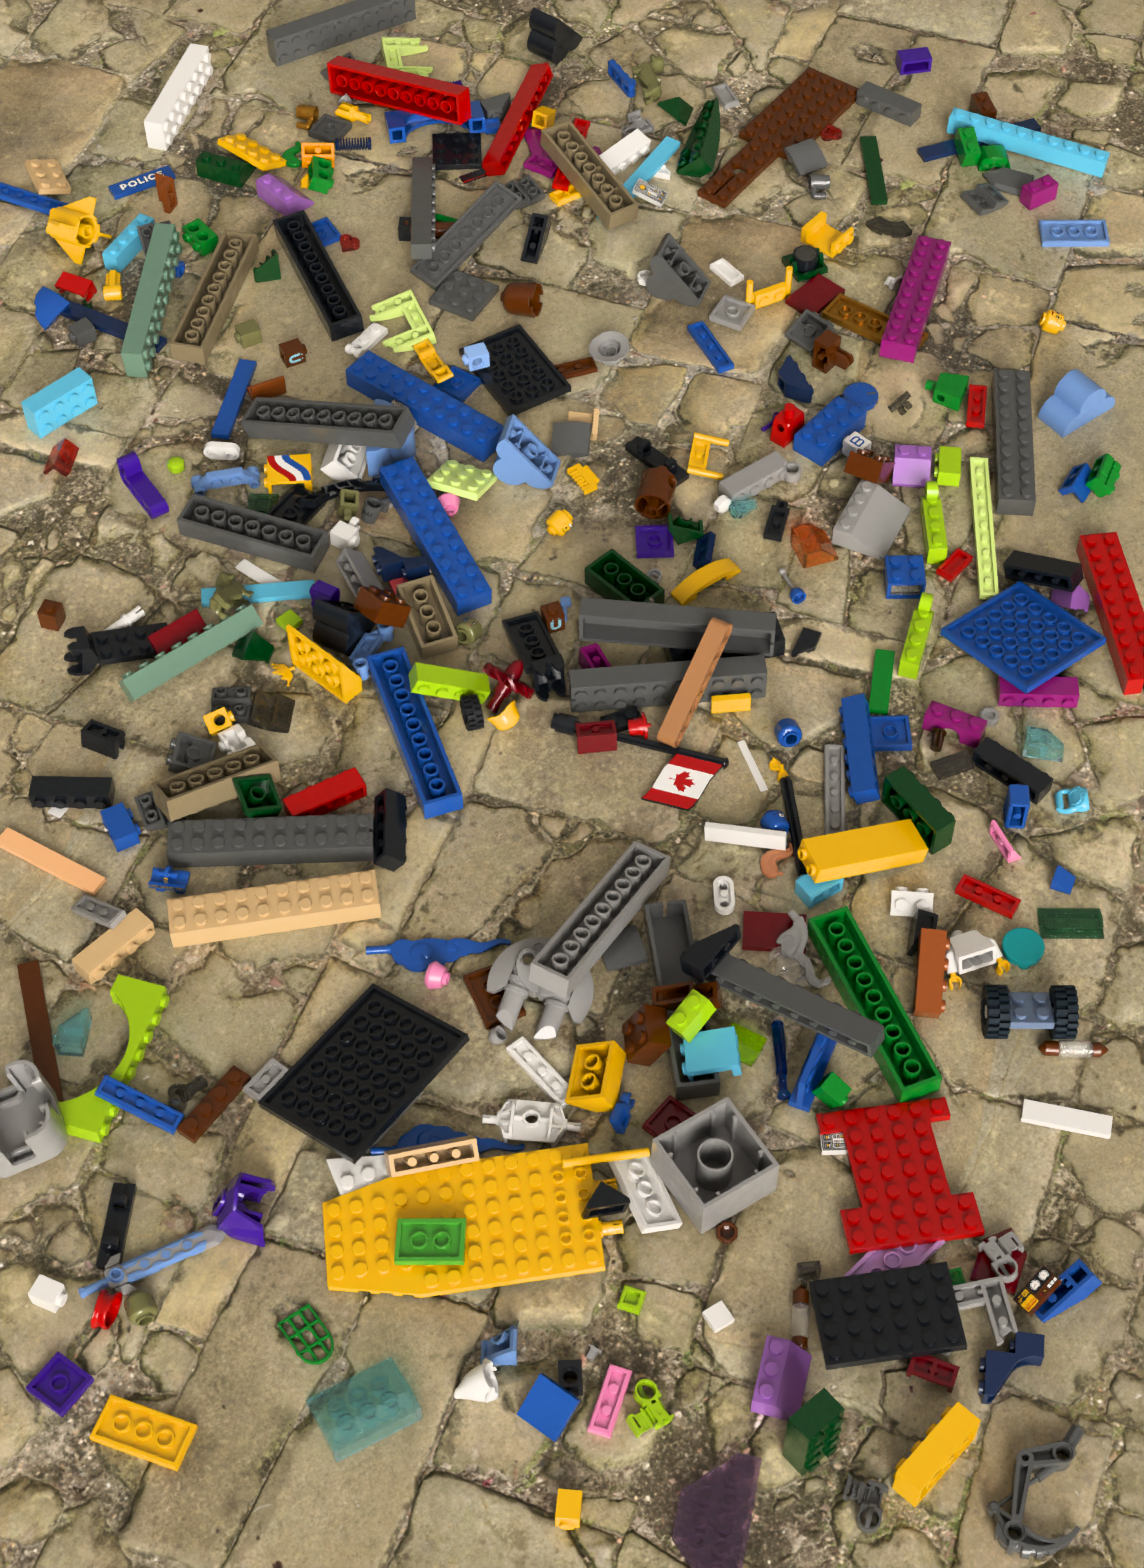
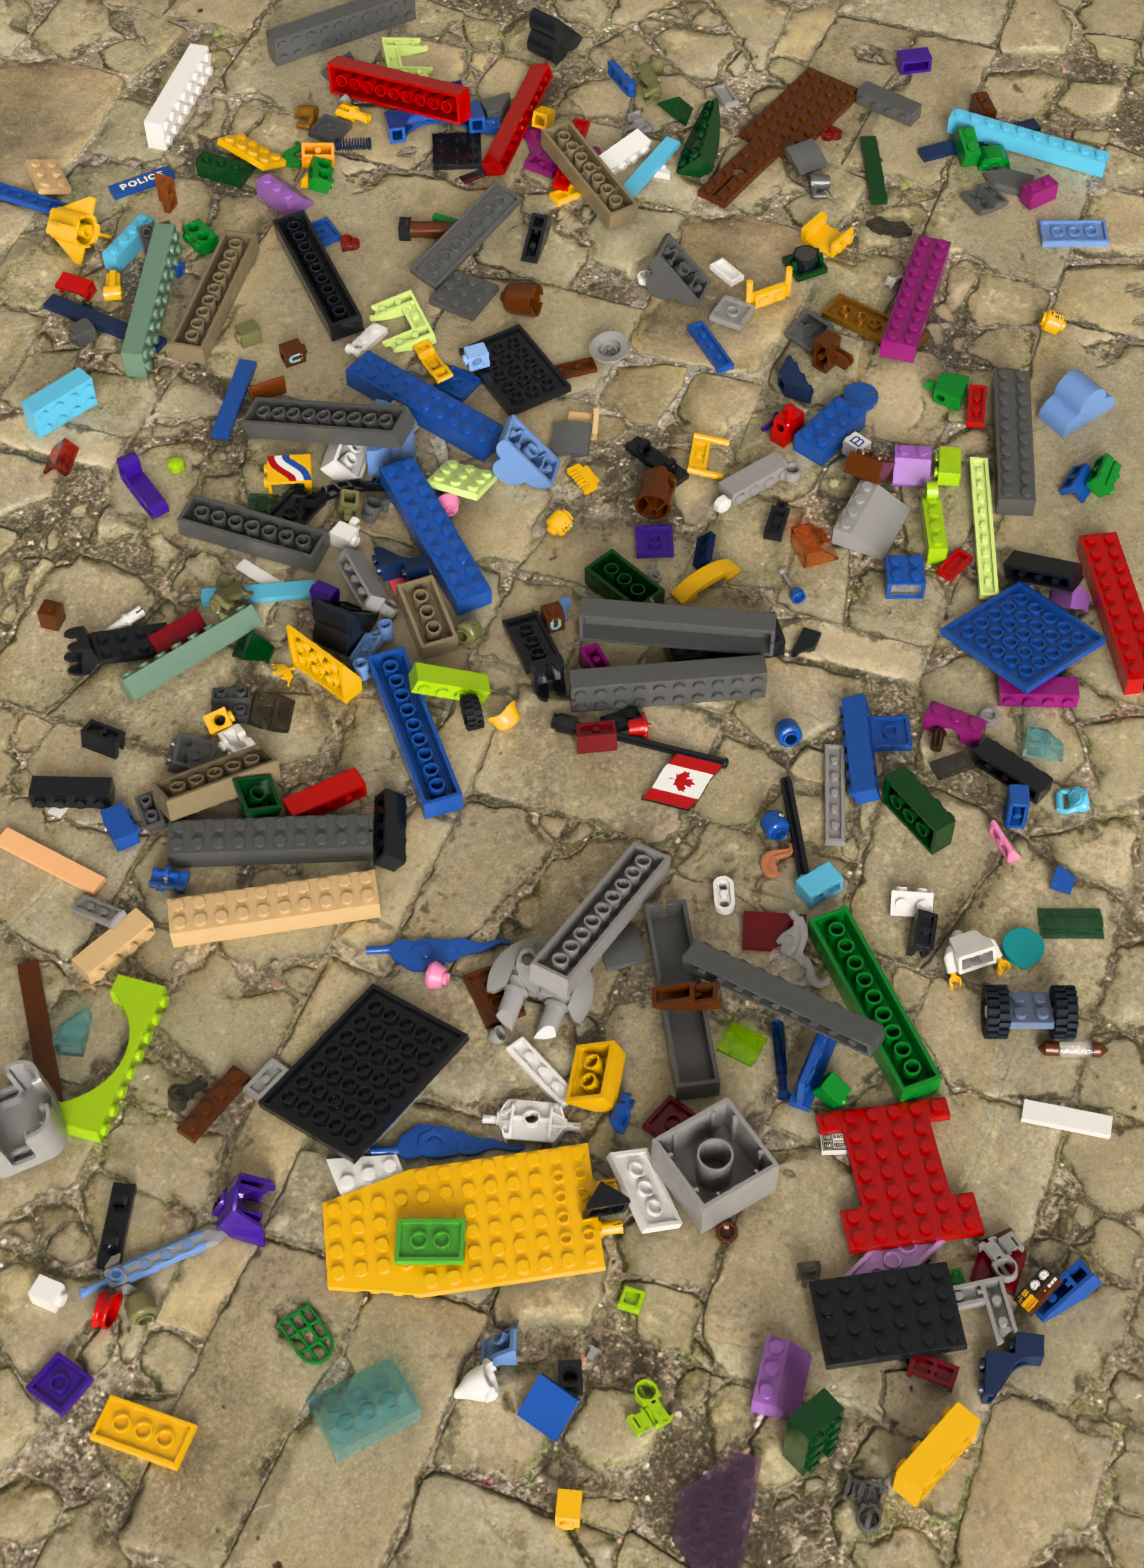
blue brick [34,286,70,330] -> none
blue tile [94,1074,184,1135] -> none
medium blue plate [191,466,260,496] -> none
white plate [203,441,240,460] -> none
dark green slope [253,250,281,283] -> none
lime tile [276,609,303,632] -> none
reddish brown brick [353,585,412,628] -> none
tan brick [384,1135,480,1177] -> none
dark grey brick [411,157,436,259] -> none
dark red piece [482,659,535,713] -> none
dark grey slope [504,174,546,210] -> none
yellow piece [561,1147,650,1168] -> none
bright pink tile [588,1364,632,1439] -> none
reddish brown brick [622,1004,671,1067] -> none
tile [632,178,668,208] -> none
medium nougat beam [657,617,733,748] -> none
lime brick [666,989,717,1043] -> none
dark green slope [667,513,704,545] -> none
black slope [680,924,741,983] -> none
medium azure panel [680,1026,742,1082] -> none
white tile [702,1300,735,1333] -> none
white tile [704,822,787,851] -> none
yellow tile [710,693,751,714] -> none
clear light blue cone [729,499,757,519] -> none
white sticker [737,740,768,792] -> none
yellow piece [769,757,788,782] -> none
dark red tile [785,274,845,314] -> none
clear piece [790,1285,810,1351] -> none
yellow brick [797,819,929,883] -> none
green tile [869,649,895,715] -> none
clear smoke tile [888,391,913,415] -> none
lime hinge [898,592,934,680] -> none
dark orange brick [912,928,950,1019] -> none
red plate [955,874,1021,919] -> none
dark grey piece [986,1424,1085,1560] -> none

